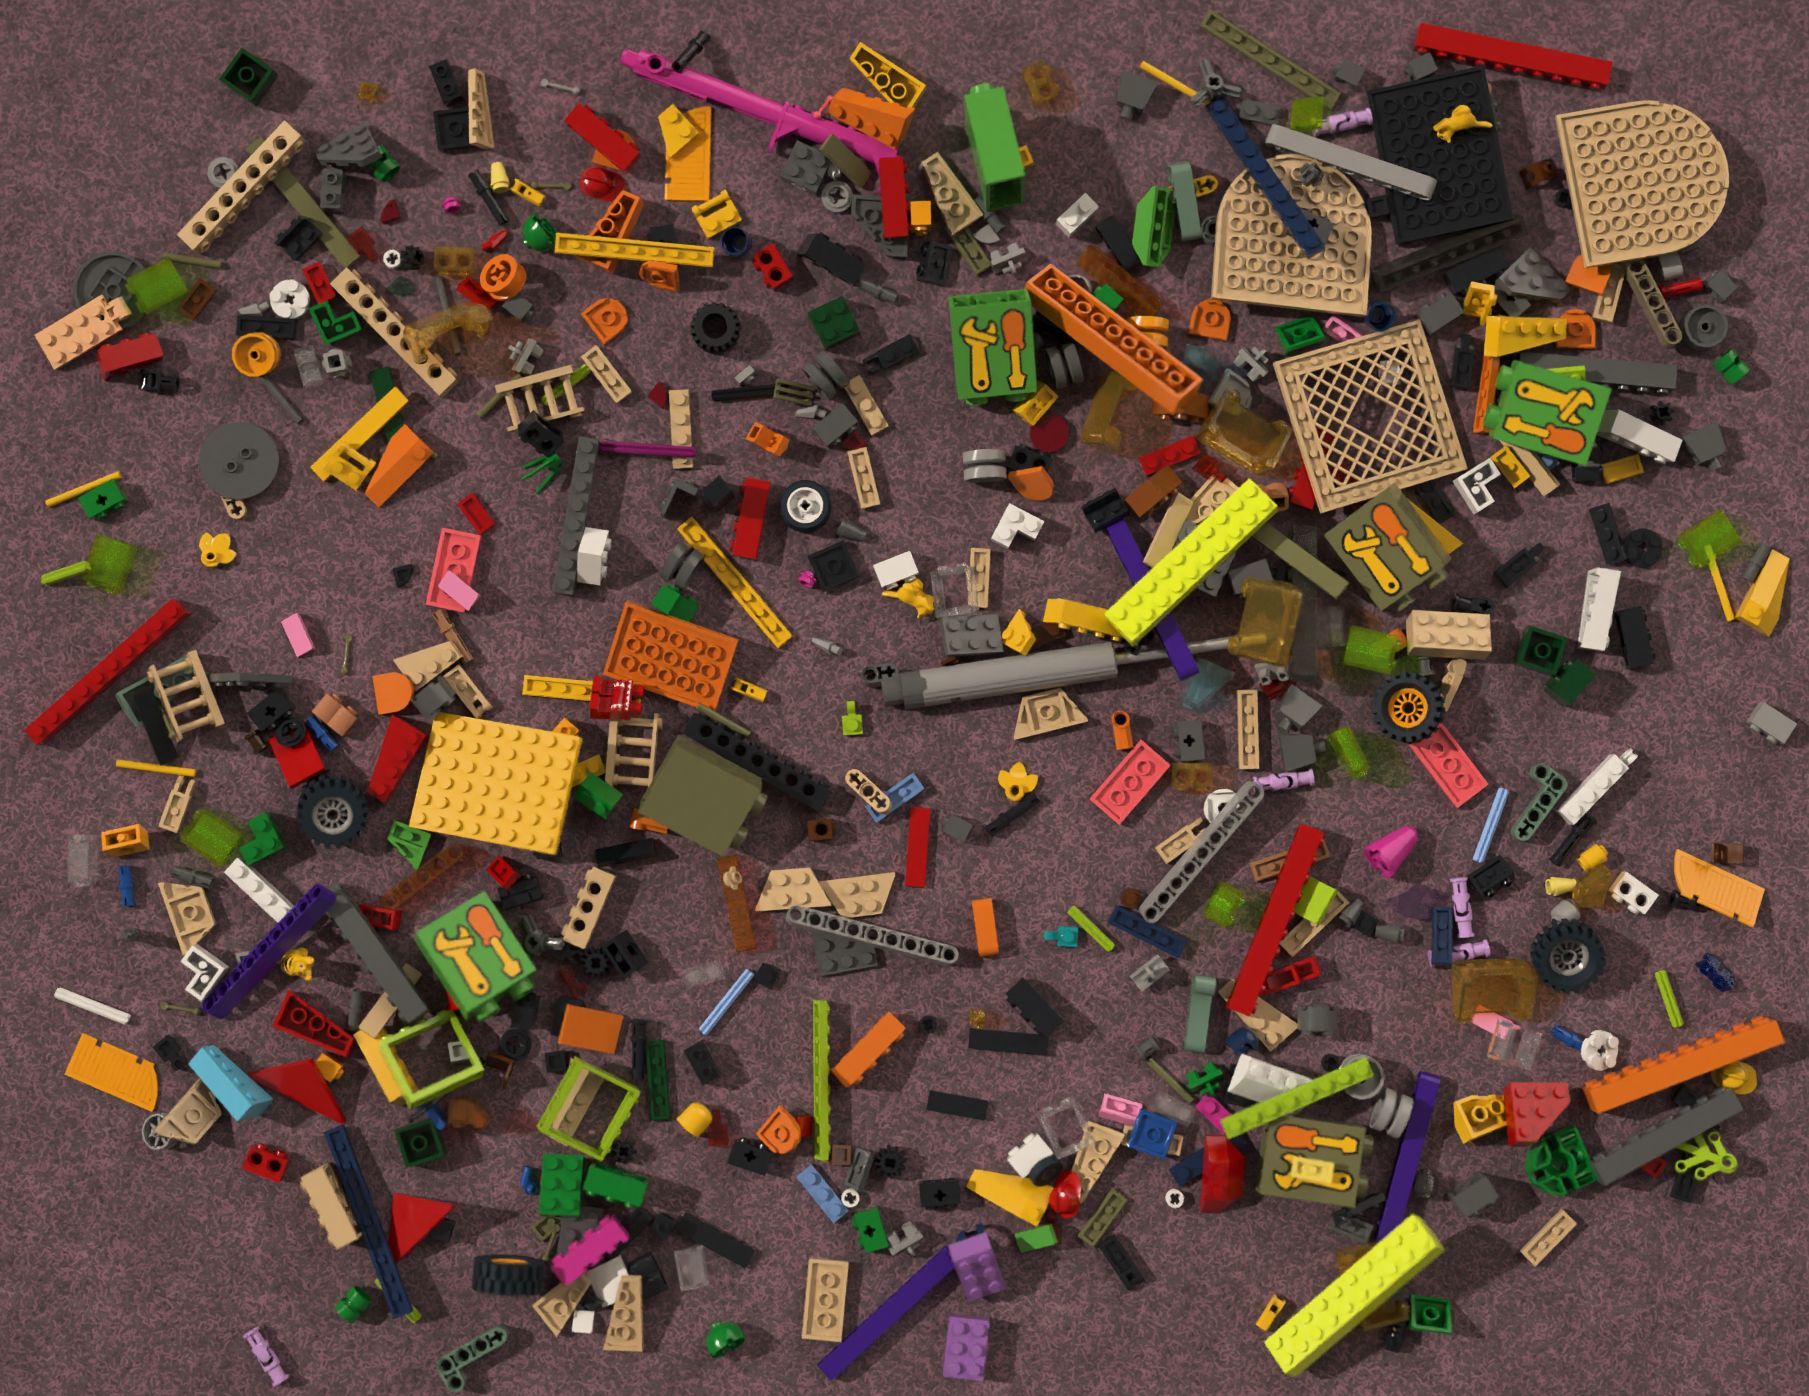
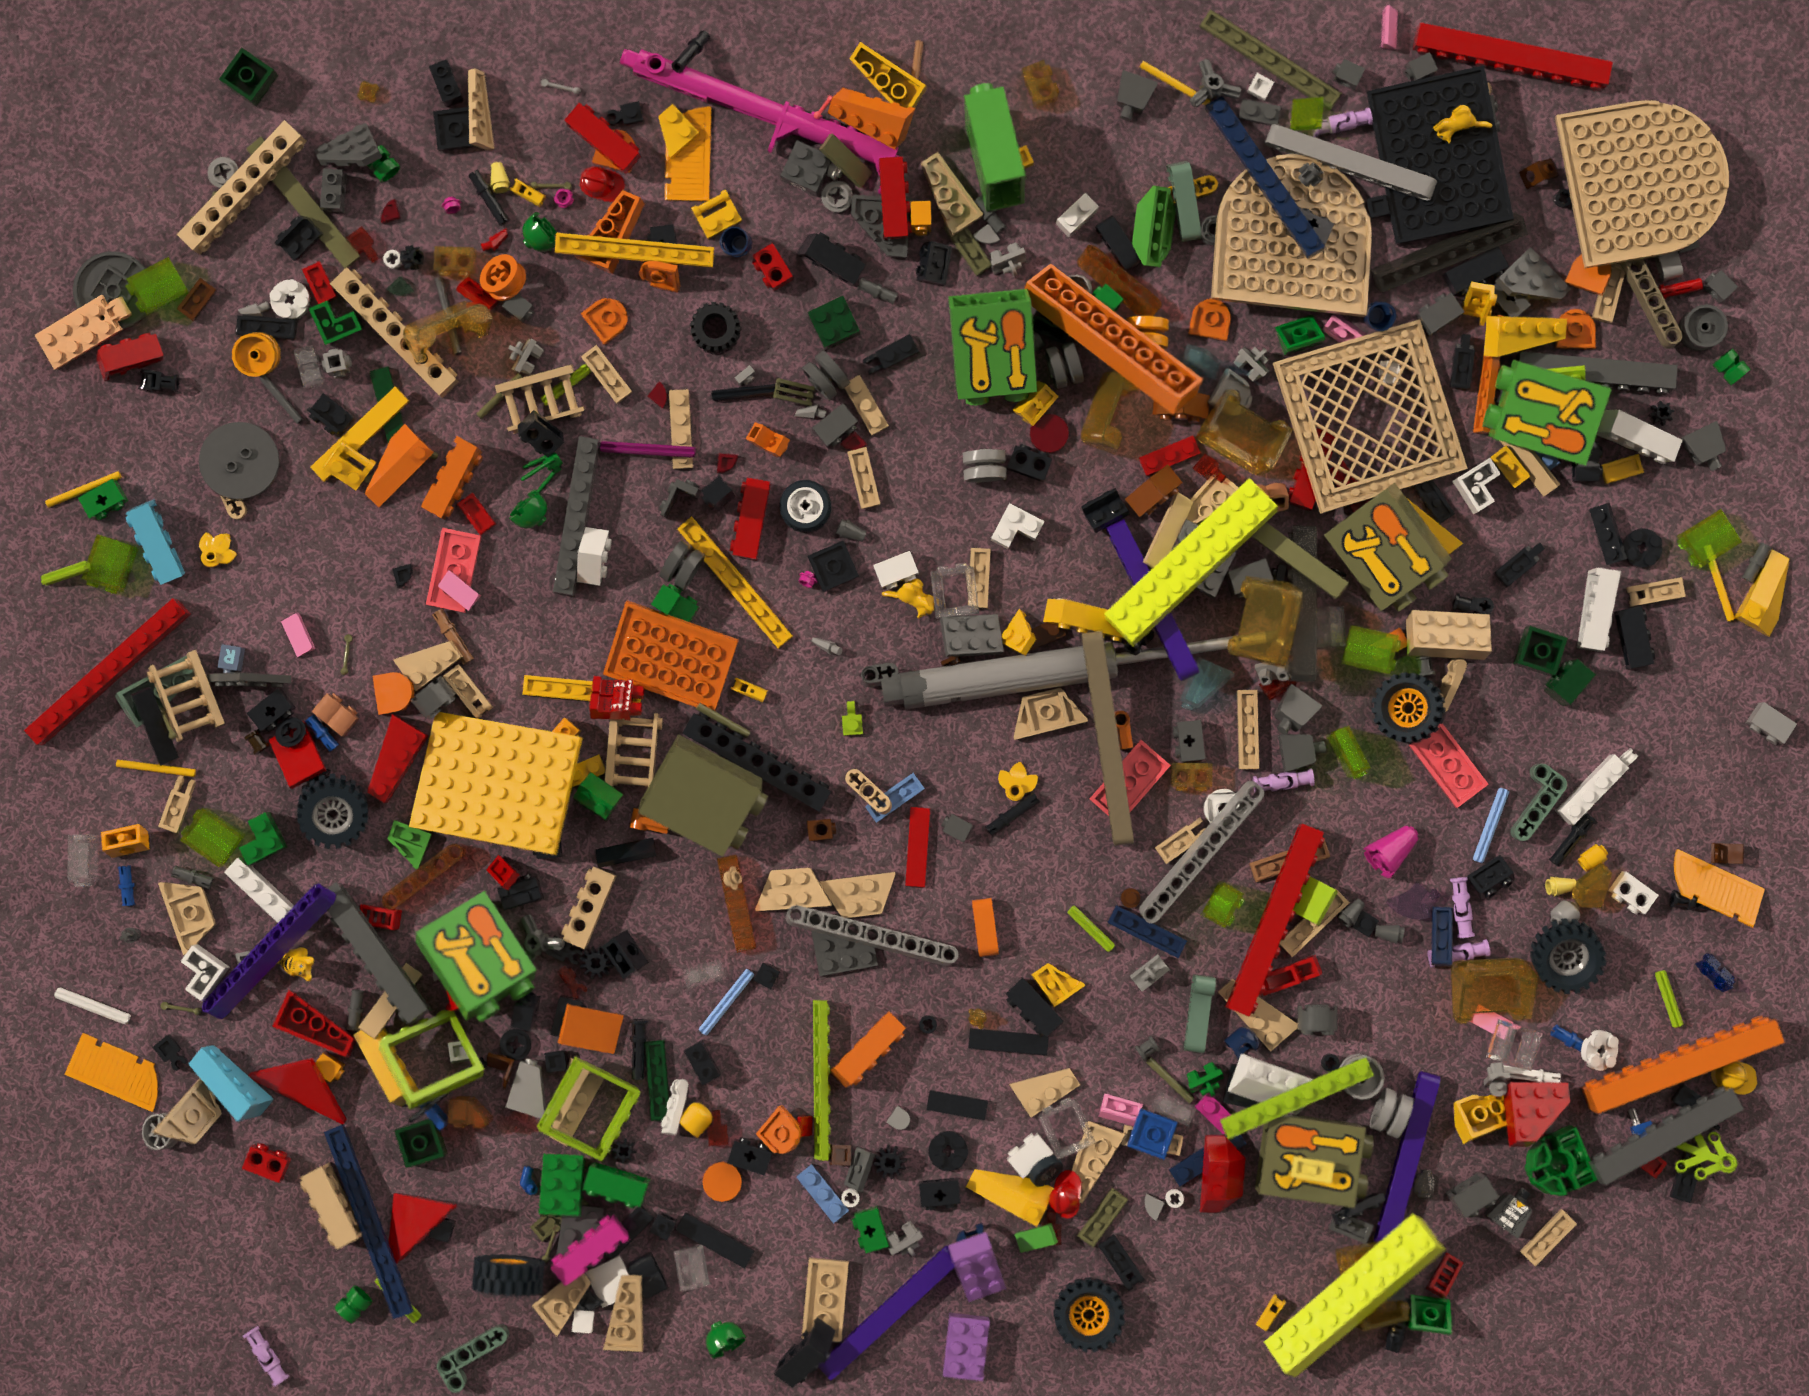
olive bar [162,252,222,269] -> none
orange tile [1008,466,1054,501] -> none
teal plate [1043,926,1078,947] -> none
none -> medium azure wedge [126,499,185,585]
none -> sand blue brick [218,644,245,673]
none -> black bracket [307,393,355,436]
none -> orange wedge [421,436,483,520]
none -> light grey slope [506,1058,546,1119]
none -> green cylinder [509,490,547,529]
none -> dark pink plate [554,189,574,208]
none -> black plate [607,101,643,126]
none -> white hinge [661,1079,689,1135]
none -> orange tile [702,1161,742,1202]
none -> dark red tile [717,453,739,473]
none -> black wedge [774,1317,836,1388]
none -> light grey tile [886,1105,910,1130]
none -> medium nougat bar [911,41,923,80]
none -> black plate [928,1131,968,1171]
none -> tan wing [1009,1068,1080,1117]
none -> yellow wing [1031,963,1085,1007]
none -> black wheel [1054,1278,1125,1352]
none -> dark tan beam [1081,631,1134,846]
none -> light grey tile [1144,1193,1165,1220]
none -> white plate [1247,73,1274,101]
none -> bright pink slope [1381,5,1398,49]
none -> red slope [1426,1253,1464,1298]
none -> light grey hips [1484,1062,1510,1097]
none -> torso [1484,1187,1532,1238]
none -> white axle [1504,1066,1561,1083]
none -> tan plate [1626,577,1686,607]
none -> piece [1628,1108,1652,1135]

